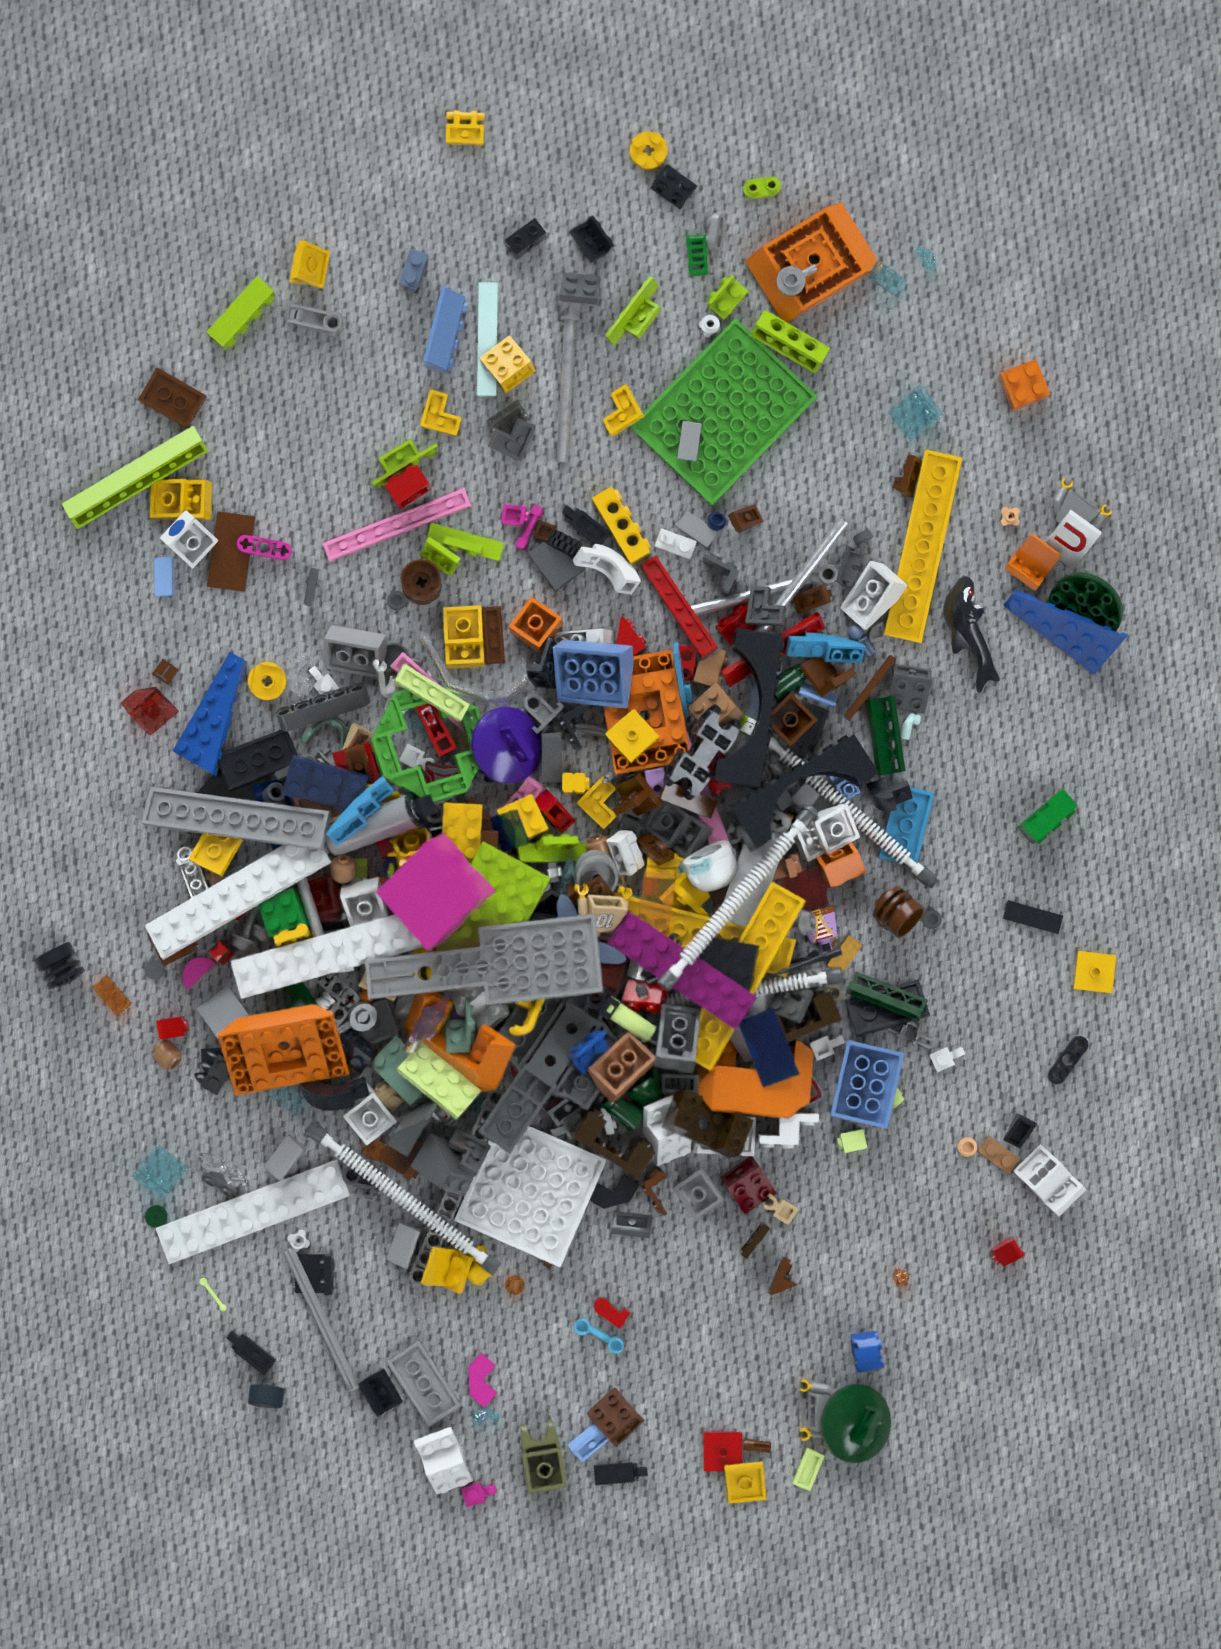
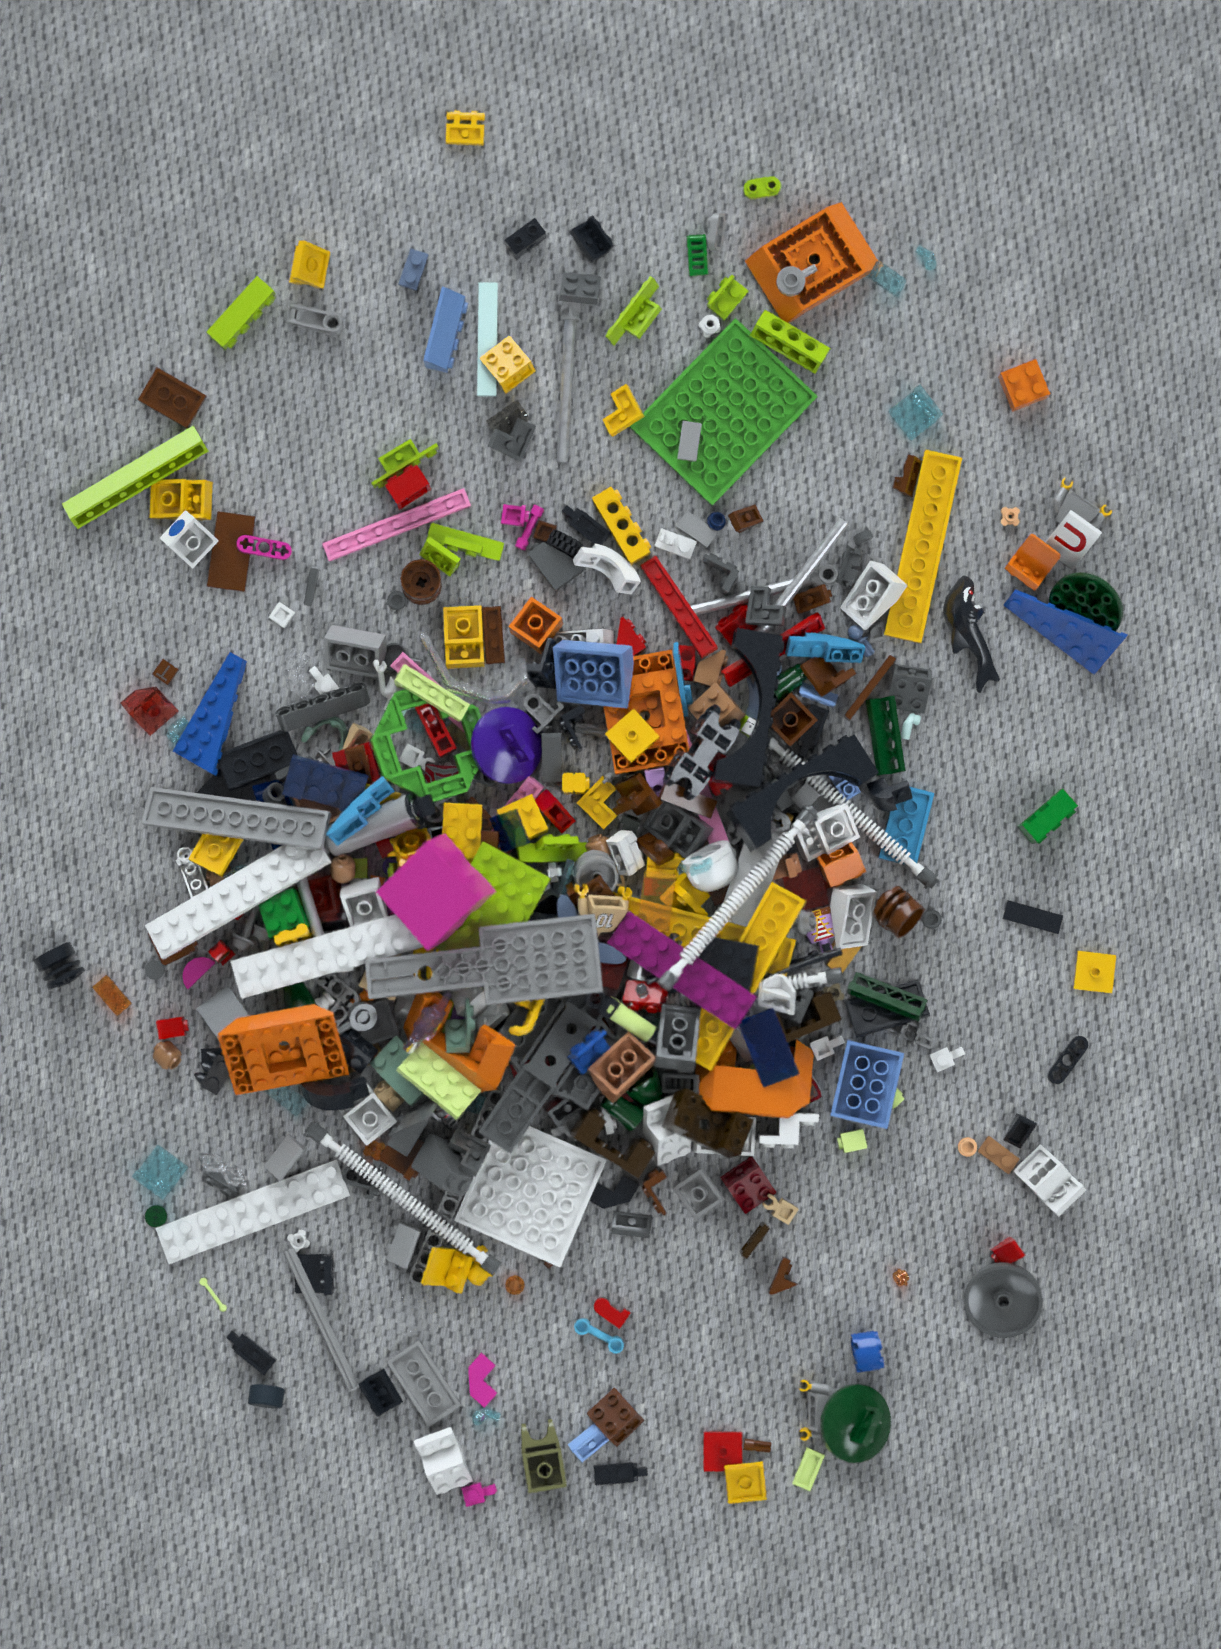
light blue slope [154,557,174,597] -> none
yellow plate [248,662,287,701] -> none
yellow plate [420,389,462,437] -> none
yellow plate [630,131,668,170] -> none
black bracket [651,164,698,210] -> none
none -> clear light blue arm [167,716,189,743]
none -> white tile [268,602,295,629]
none -> white slope [758,974,796,1015]
none -> white slope [830,884,877,949]
none -> dark grey dish [964,1263,1043,1338]

